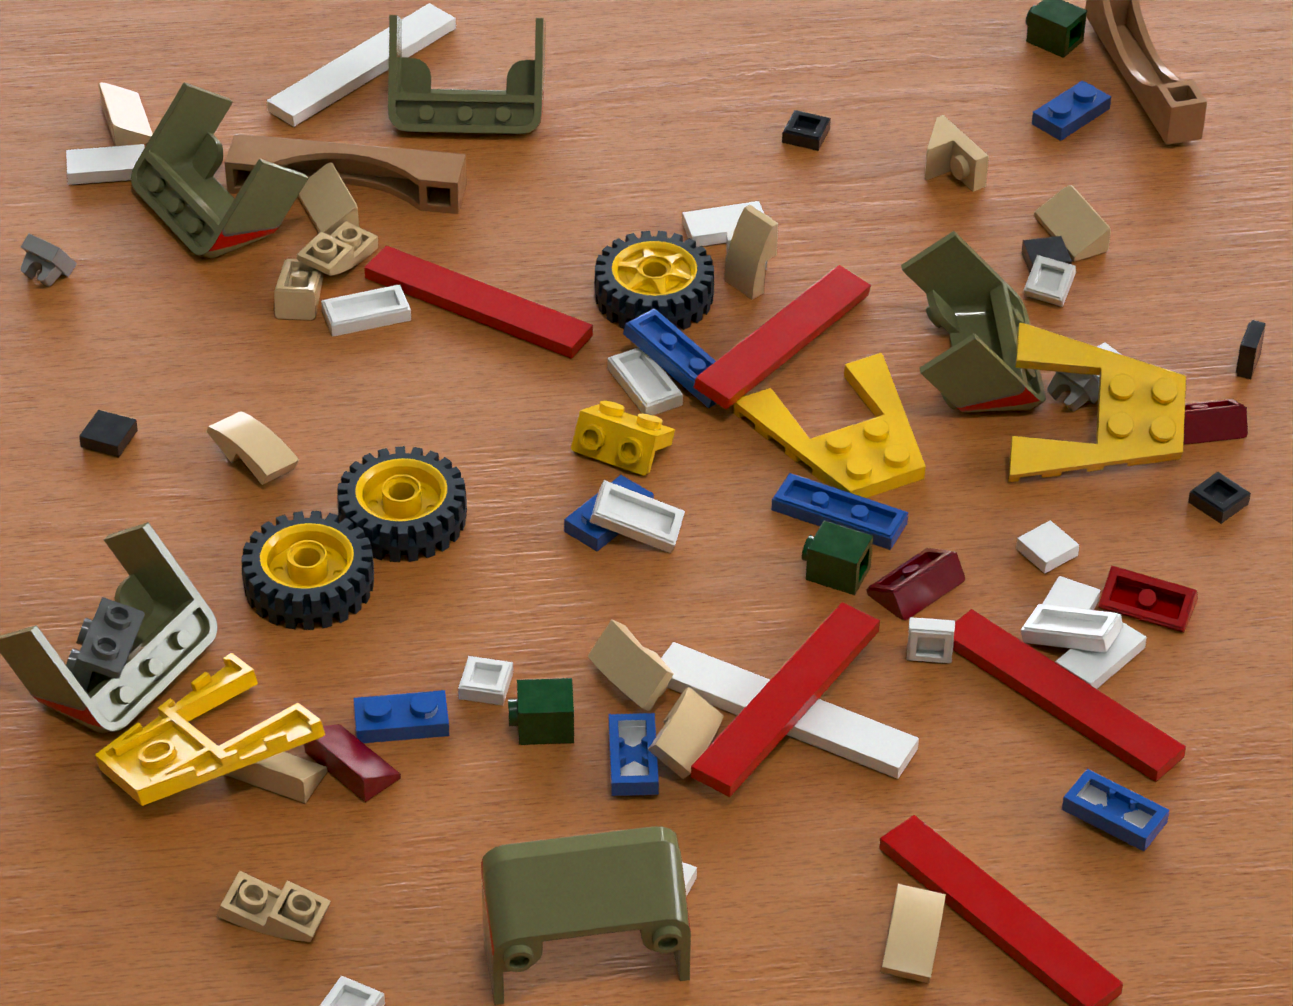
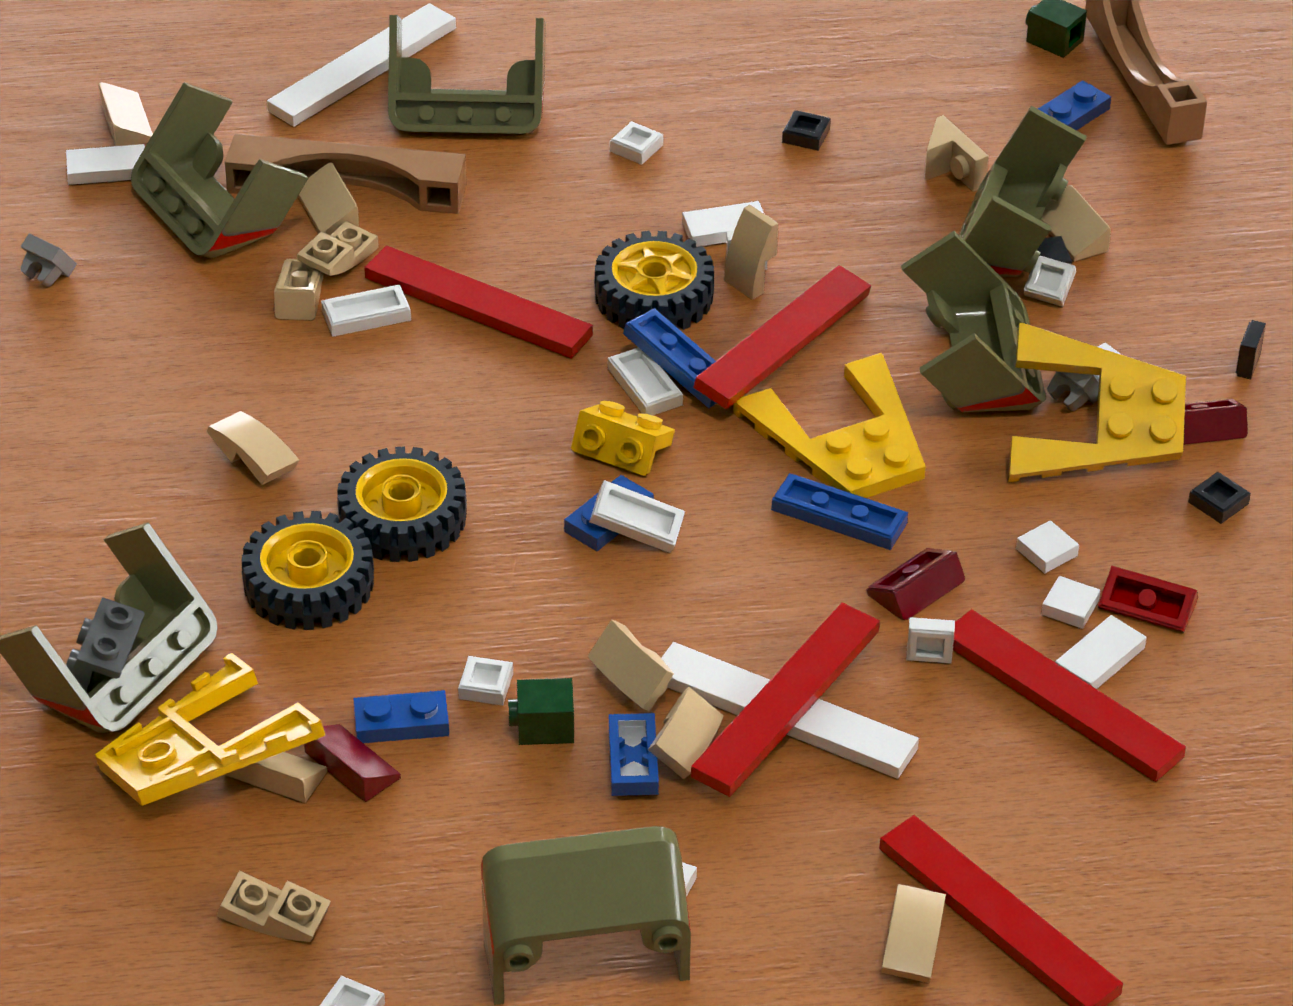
black tile [79,410,138,457] -> none
dark green brick [802,521,873,595] -> none
white tile [1021,604,1123,653] -> none
blue piece [1062,769,1170,851] -> none
none -> white tile [610,121,663,165]
none -> olive windscreen [959,106,1087,277]

